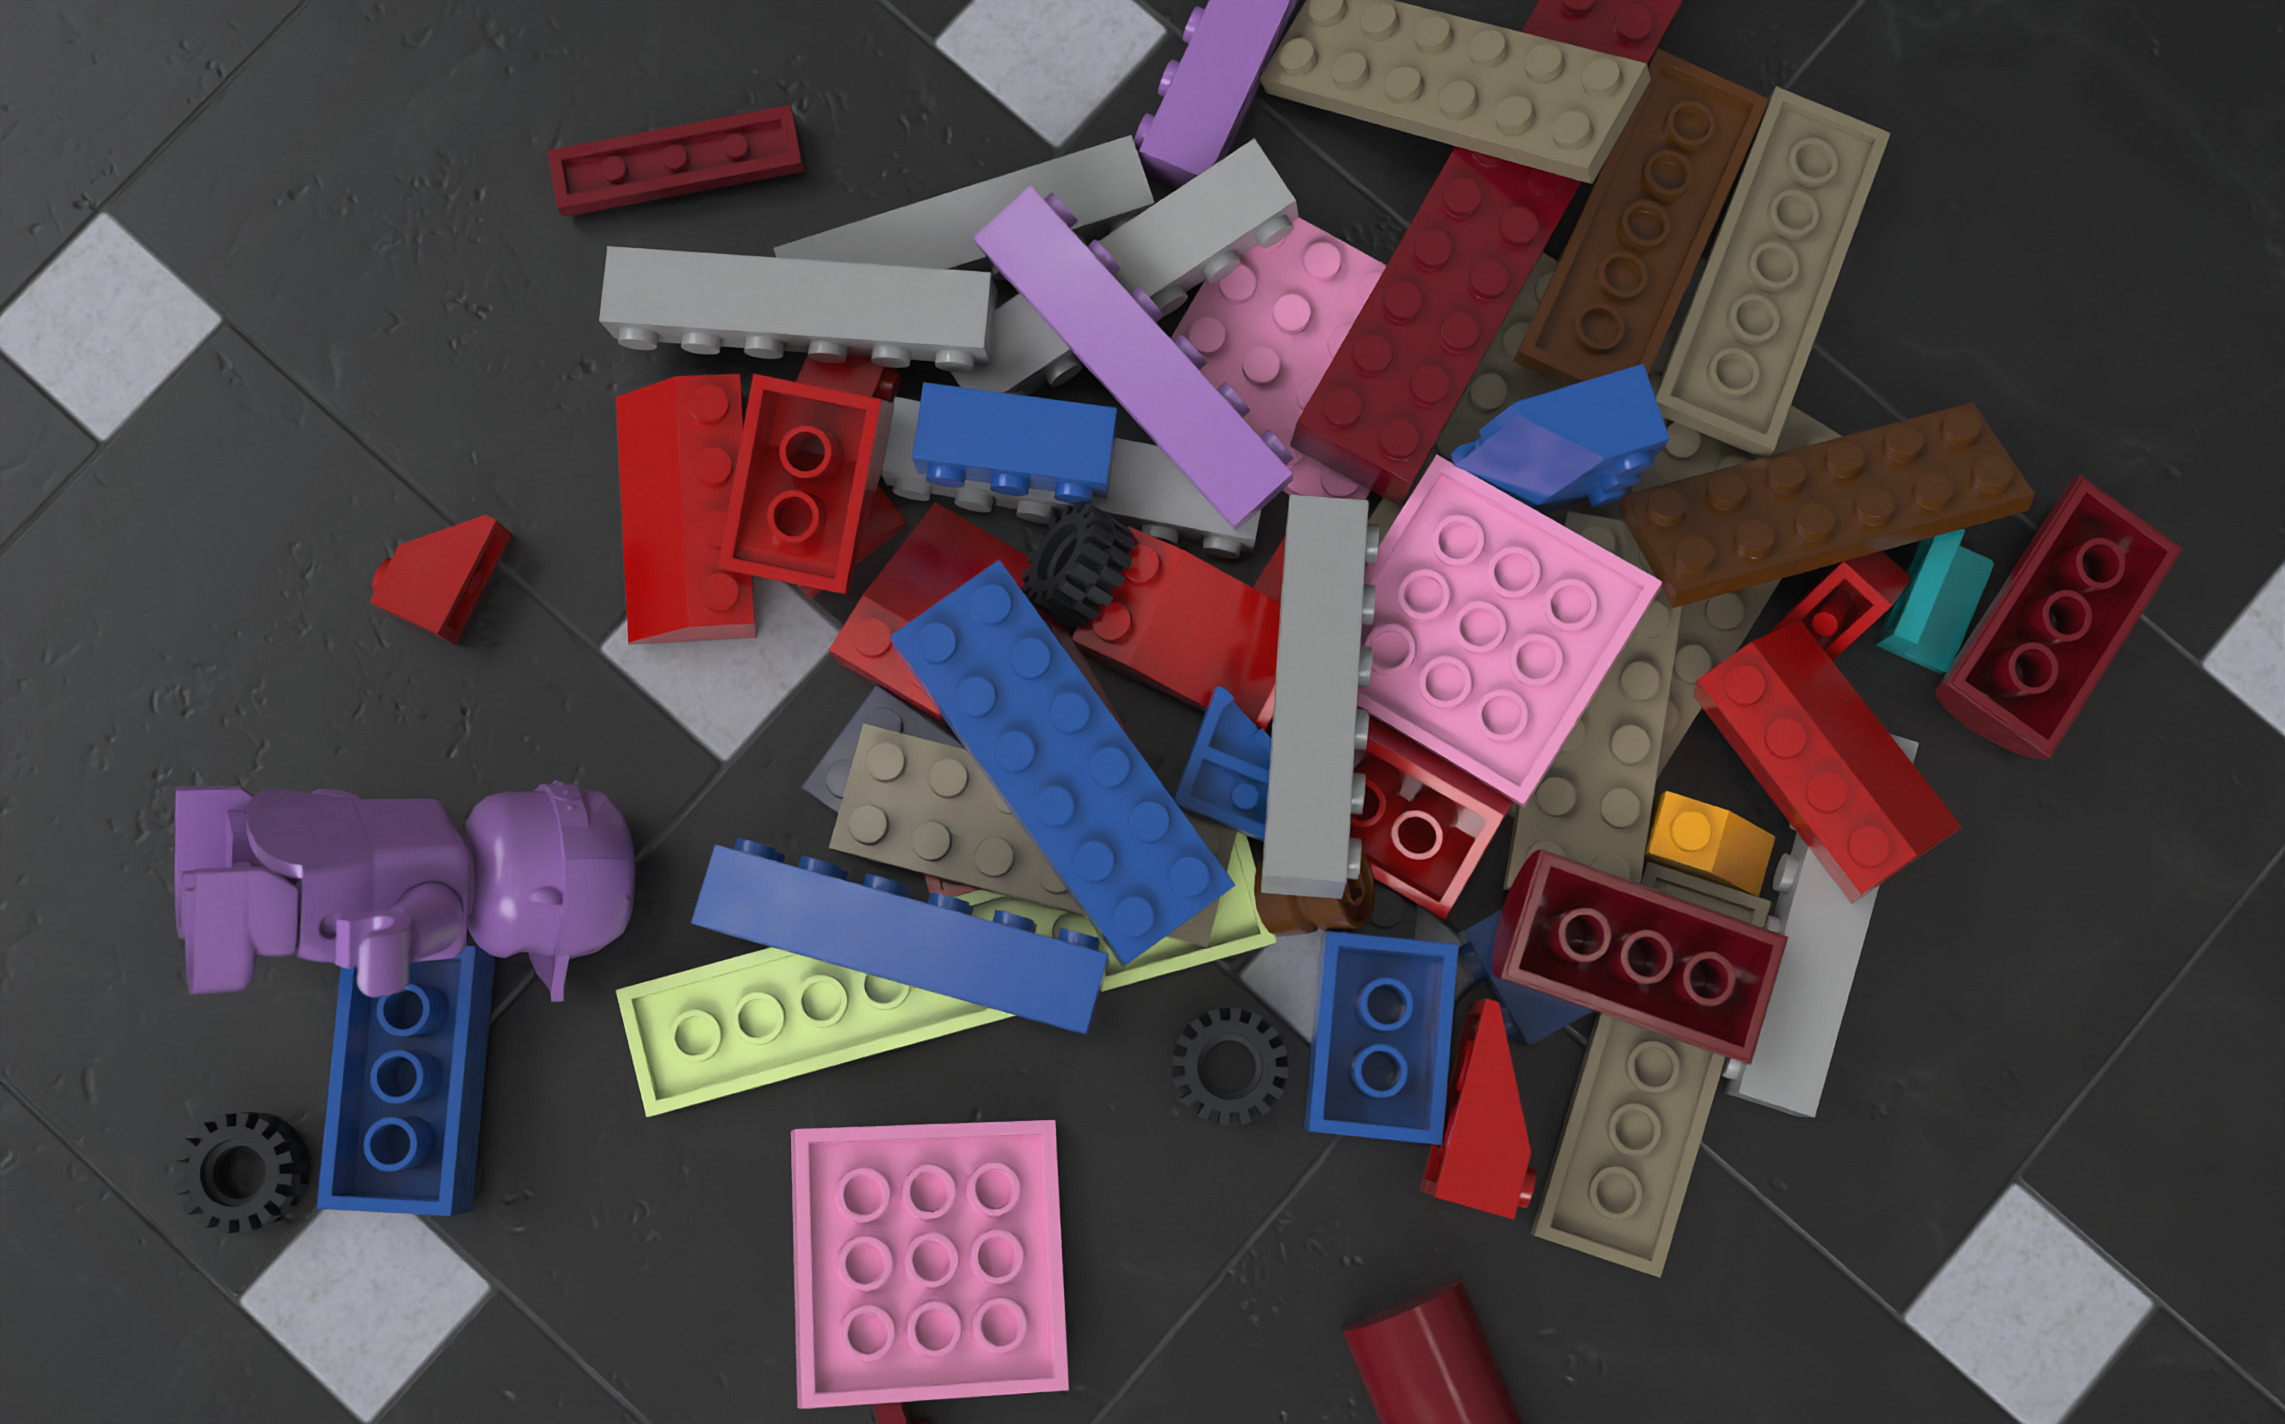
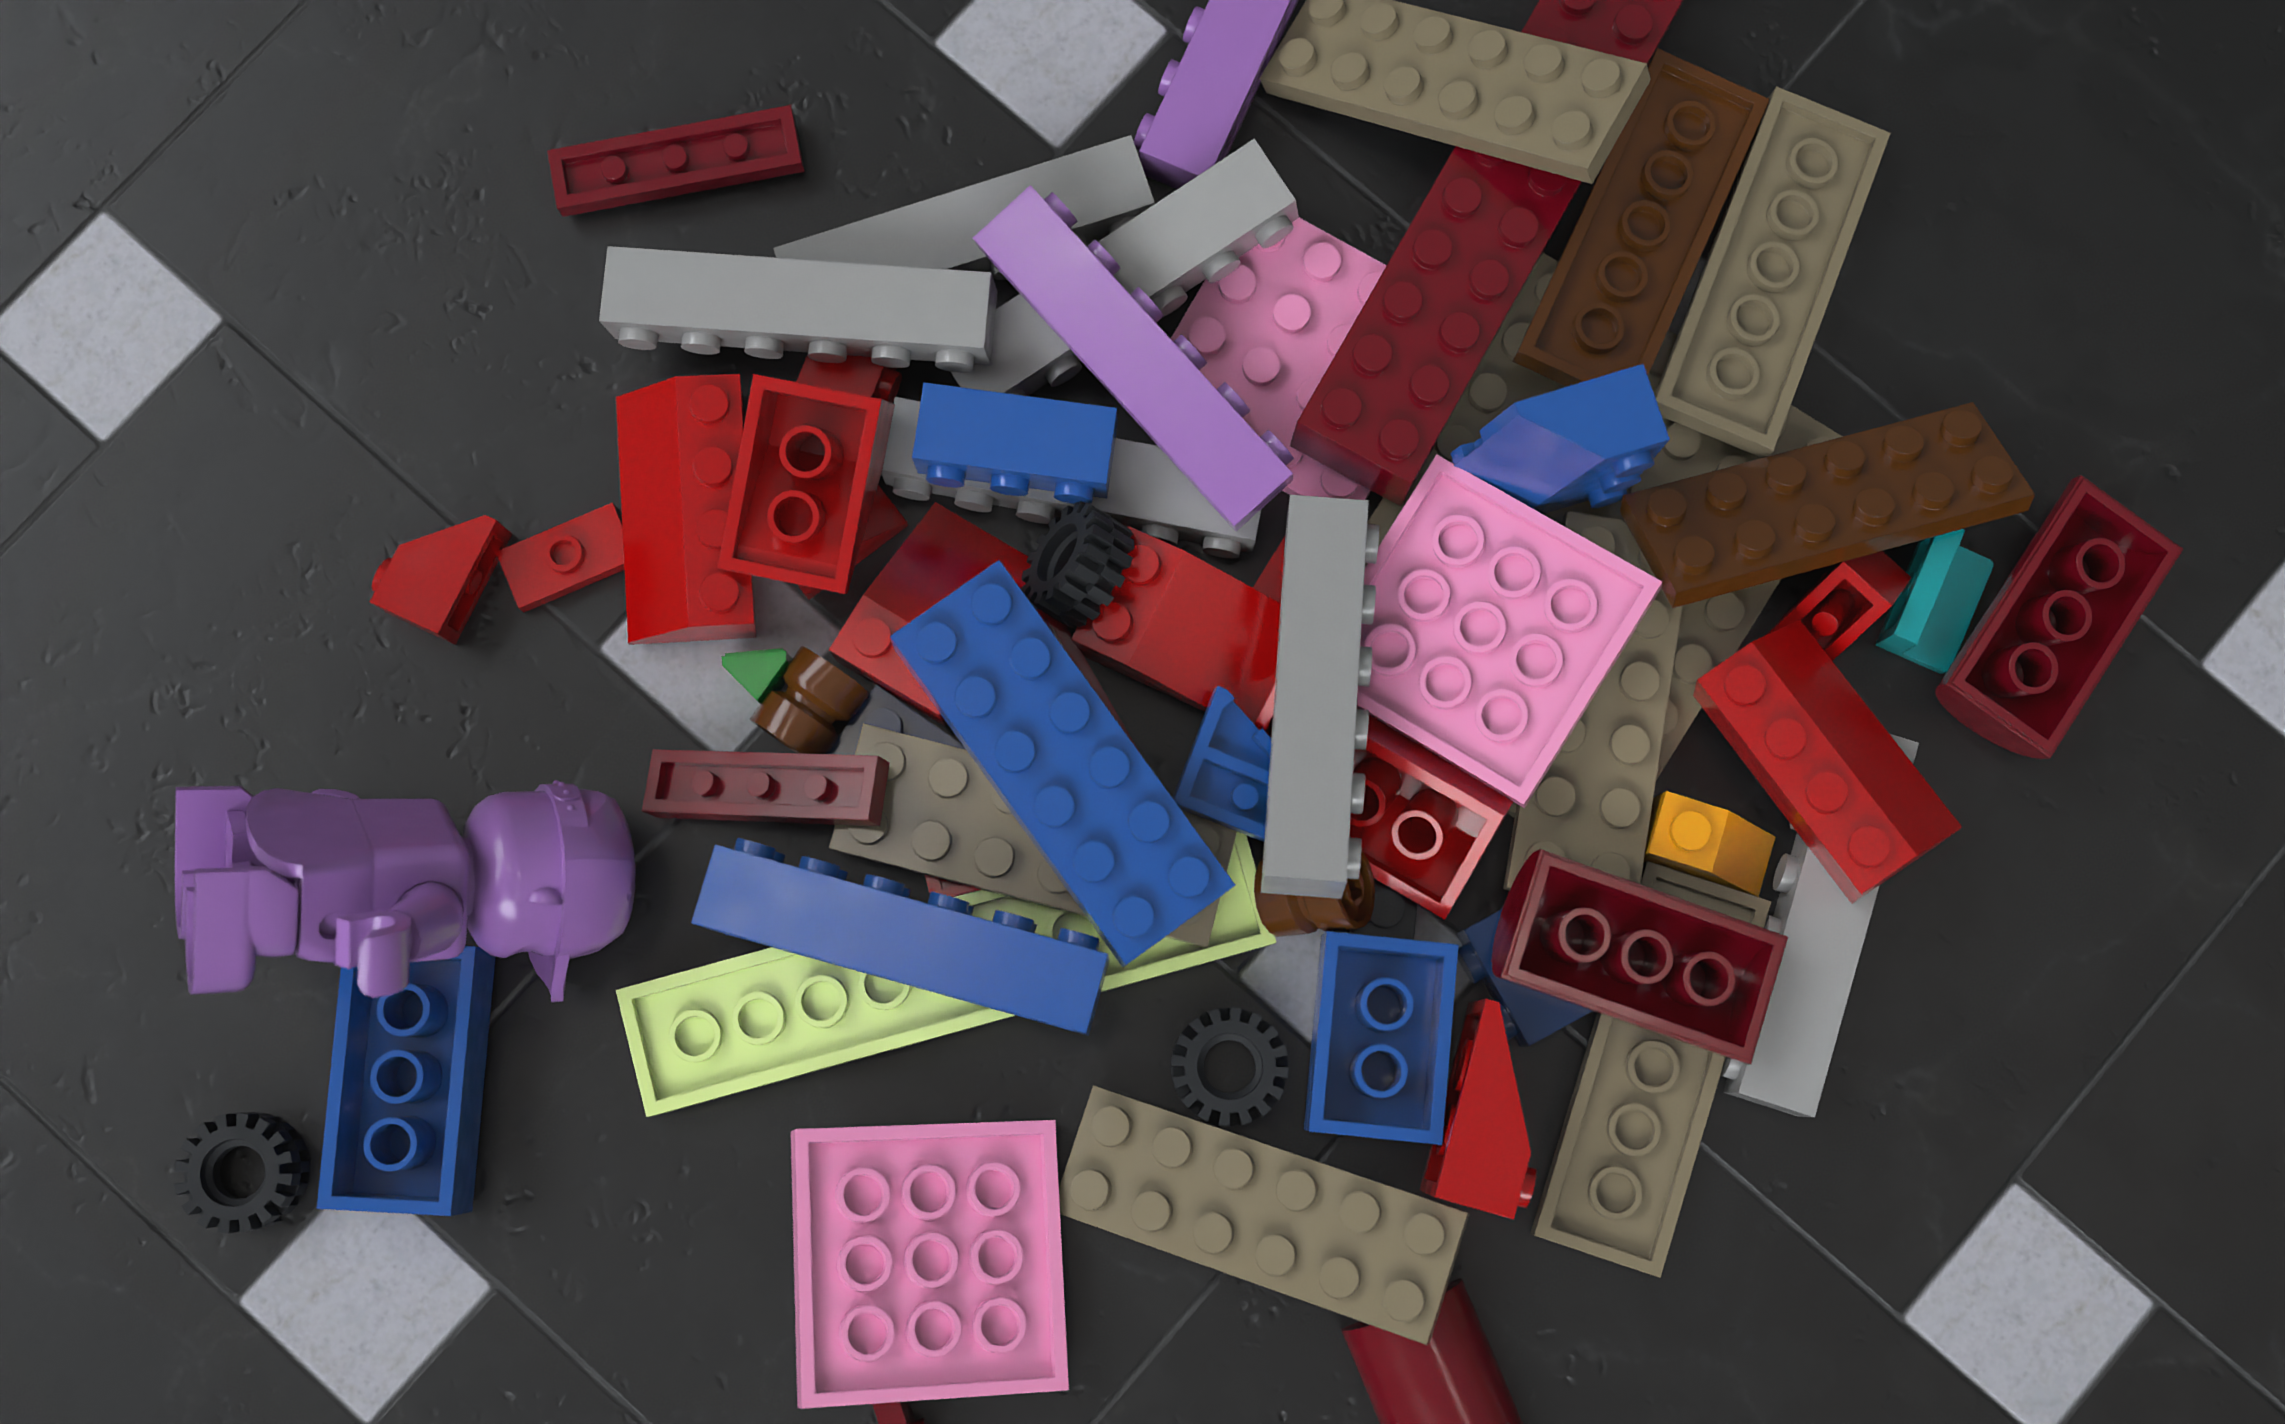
none -> red plate [496,503,624,612]
none -> dark red plate [642,749,890,826]
none -> green slope [721,648,792,703]
none -> reddish brown wheel [750,646,870,754]
none -> dark tan plate [1059,1085,1470,1345]

